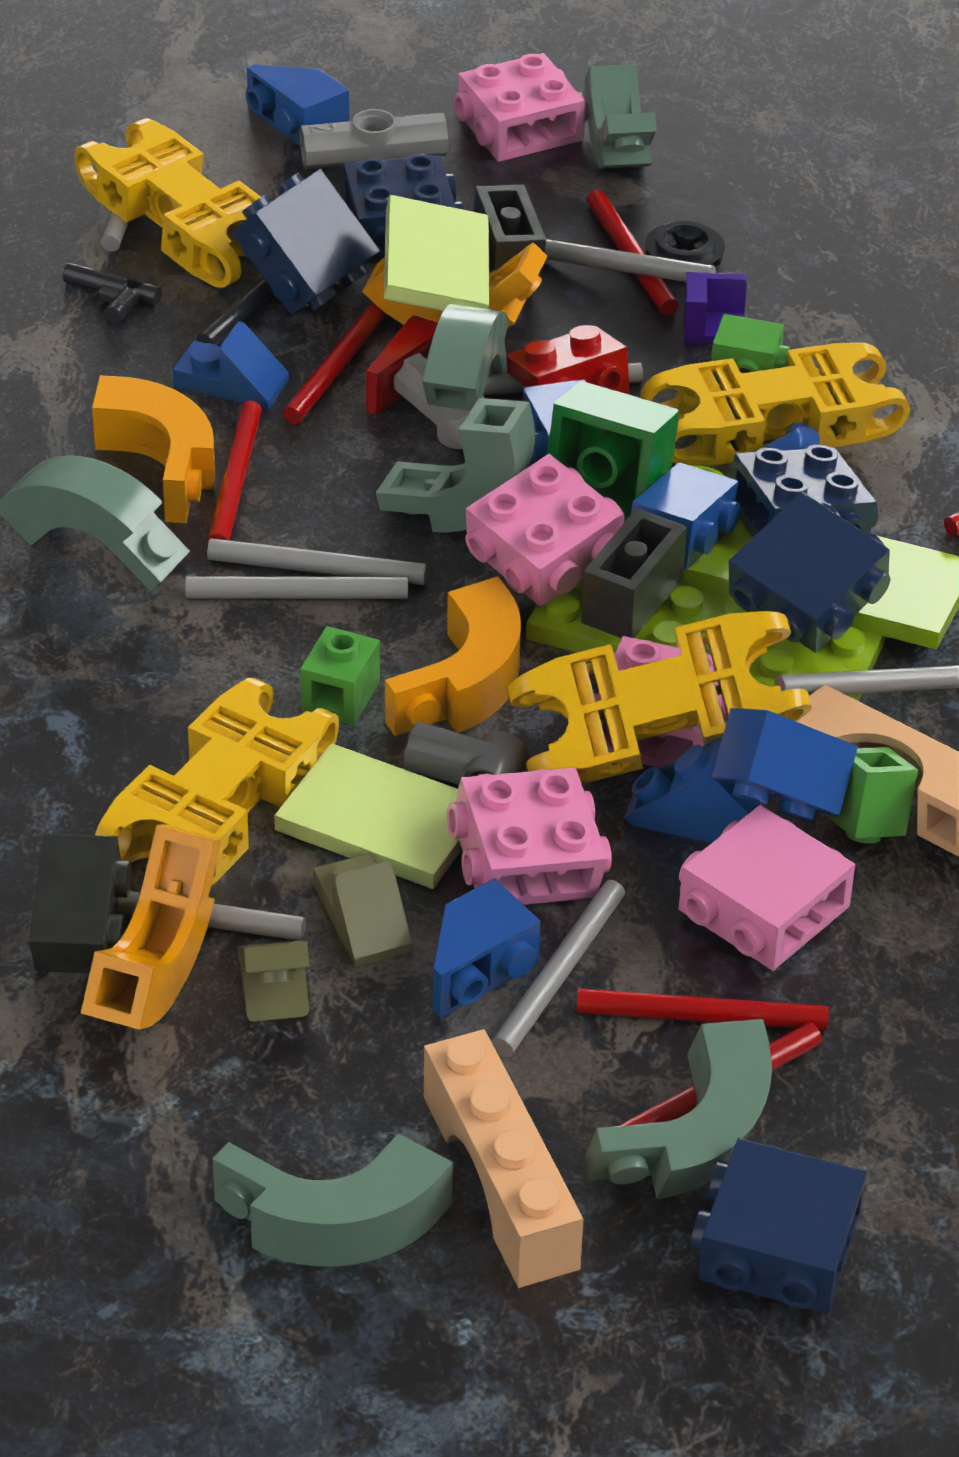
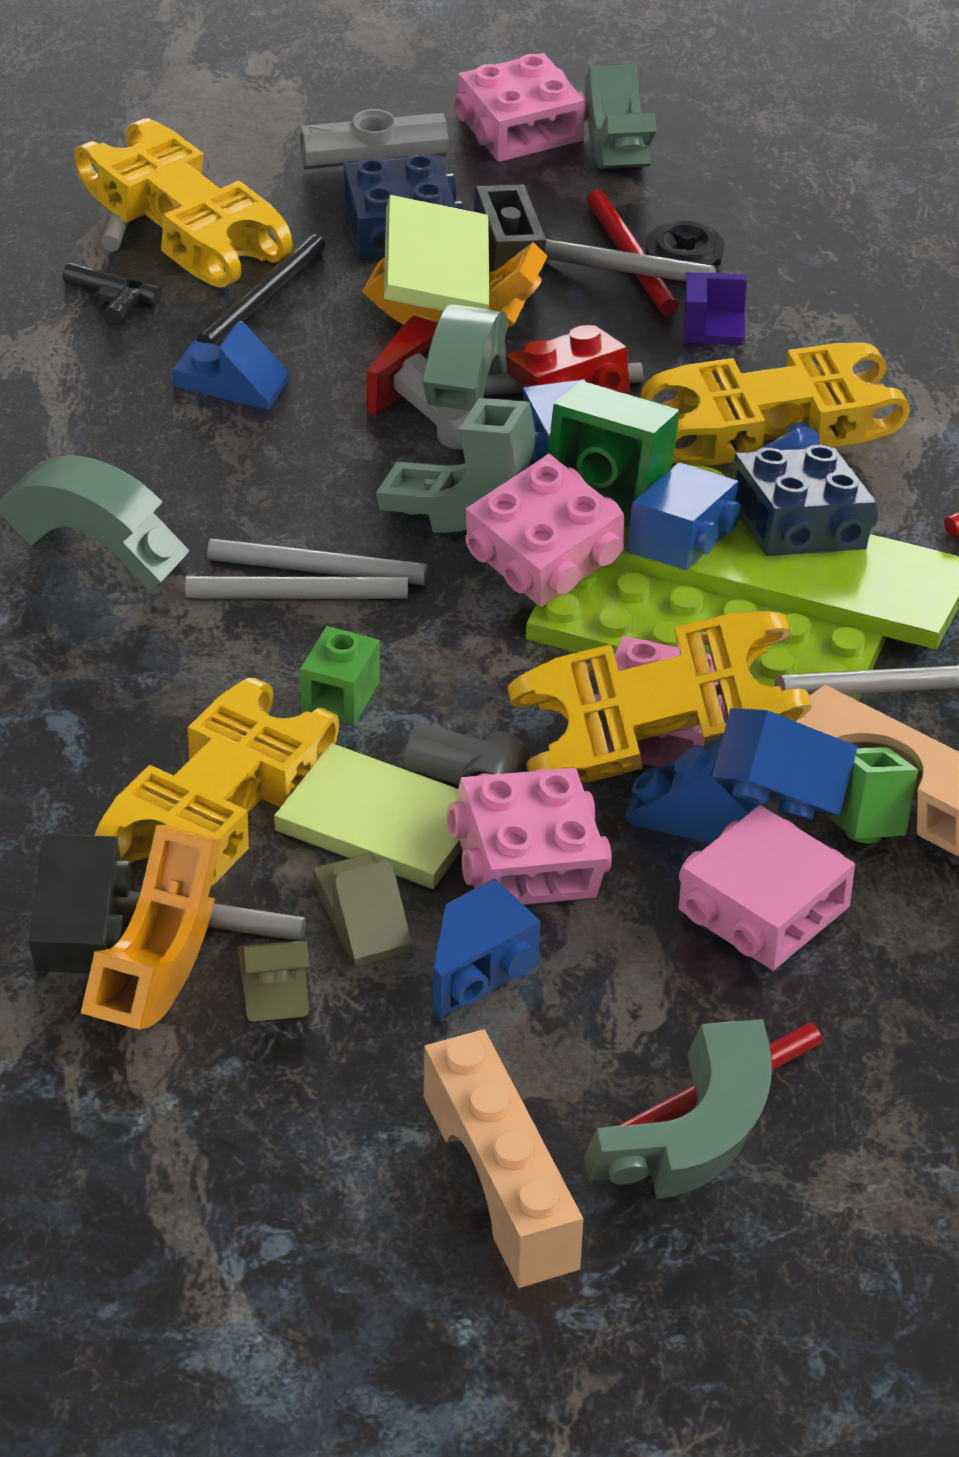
light orange arch [92,375,216,523] -> none
red bar [207,401,262,543] -> none
sand green arch [213,1133,453,1267] -> none
brick [231,169,380,315] -> none
blue slope [245,64,350,146] -> none
red bar [283,302,388,425] -> none
light orange arch [385,576,521,736] -> none
light grey bar [491,880,625,1057] -> none
red bar [576,988,829,1031] -> none
pearl dark grey brick [581,508,687,638] -> none
dark blue brick [691,1138,867,1314] -> none
bright green brick [711,314,791,383] -> none
dark blue brick [729,492,891,653] -> none

